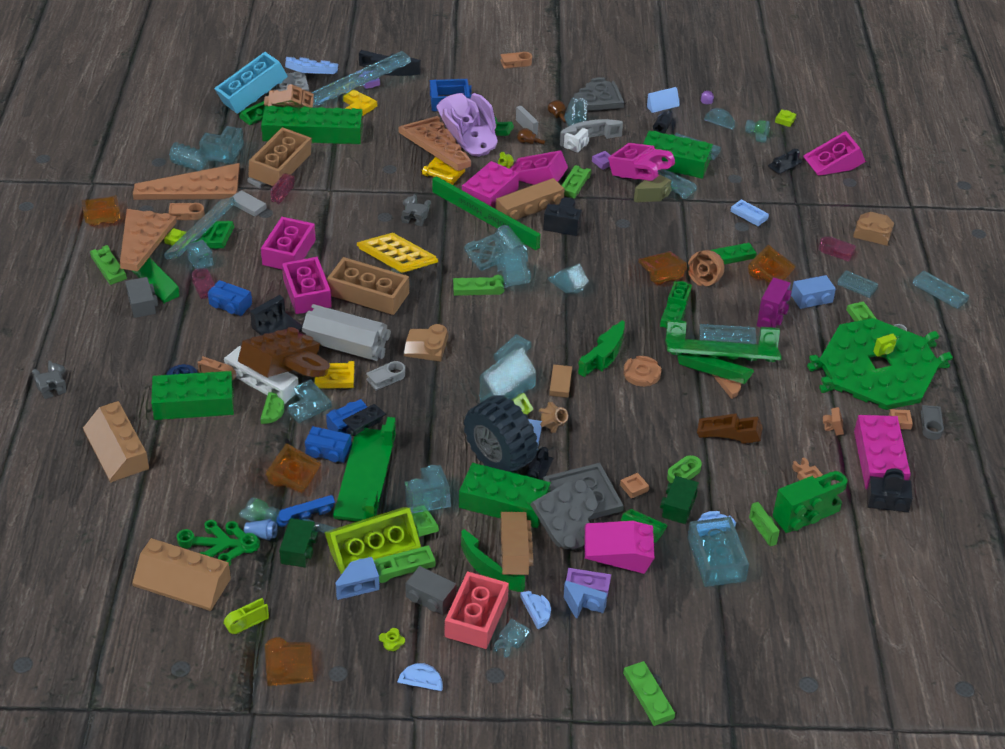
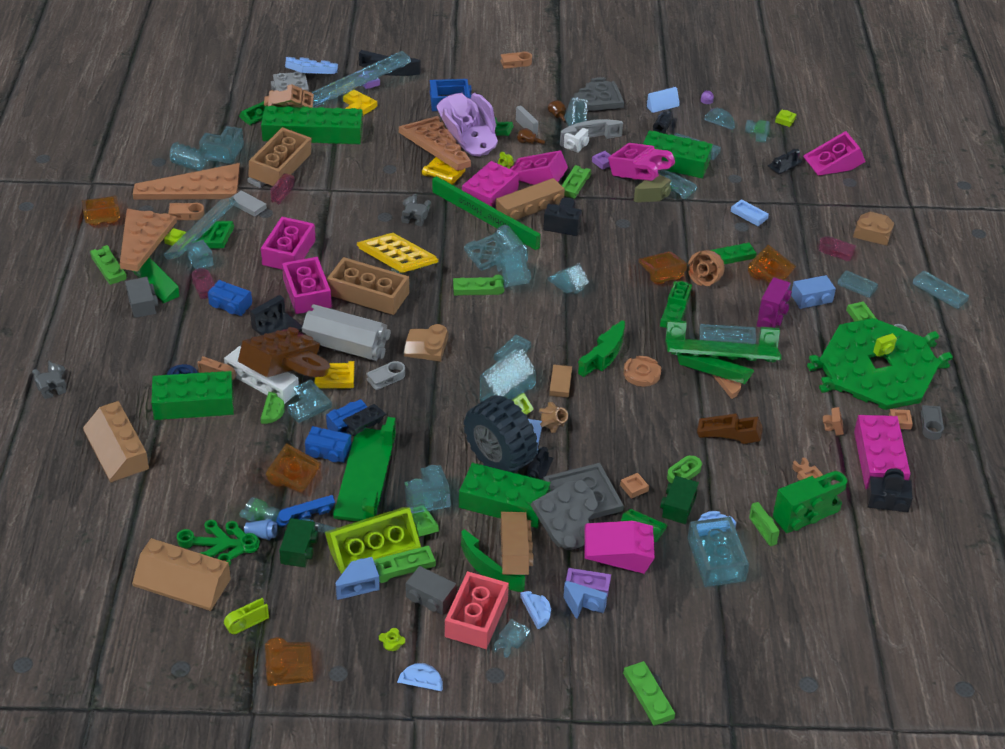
medium azure brick [214,52,288,114] -> none

